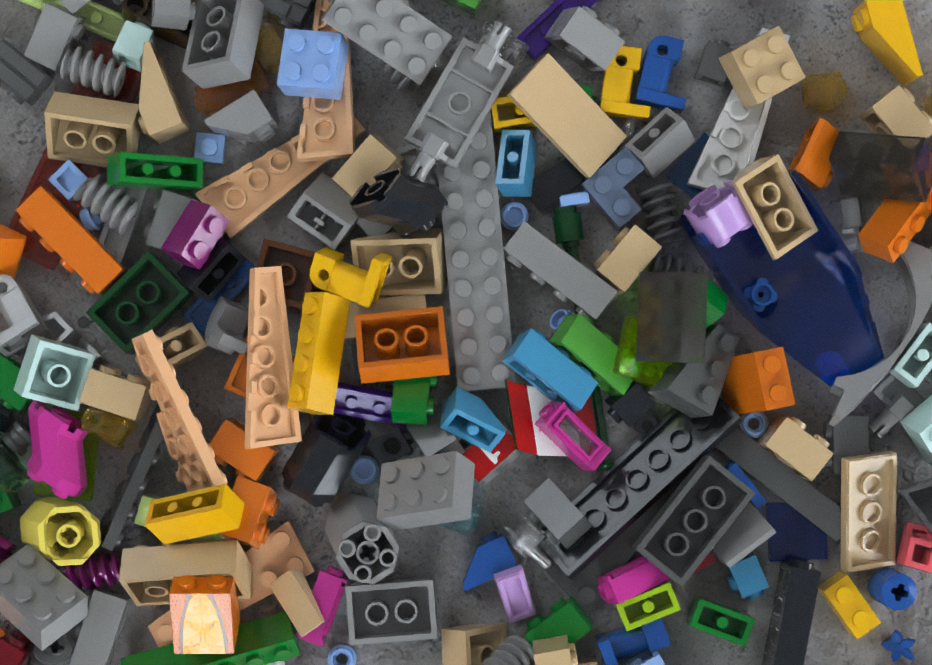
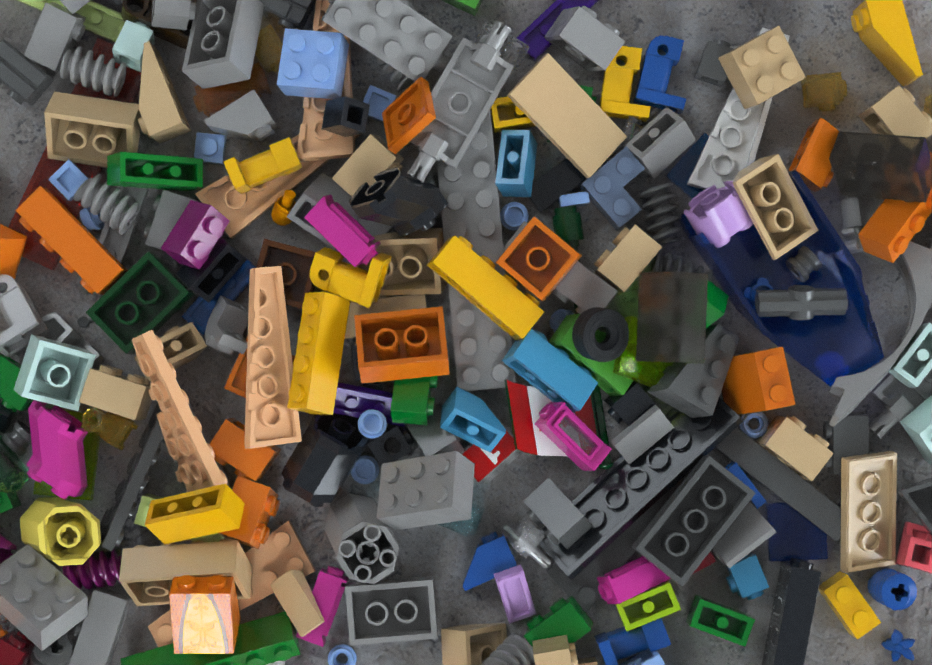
none -> yellow piece [223,137,302,194]
none -> light orange cylinder [271,190,296,226]
none -> dark pink window [304,194,381,267]
none -> black brick [322,96,370,137]
none -> light blue plate [358,409,387,439]
none -> light blue plate [363,85,397,122]
none -> orange tile [382,77,436,154]
none -> yellow brick [427,235,544,340]
none -> orange brick [496,216,582,301]
none -> black tyre [572,307,629,362]
none -> light grey tile [610,405,674,465]
none -> dark grey piece [755,285,848,320]
none -> dark grey wheel [785,246,822,283]

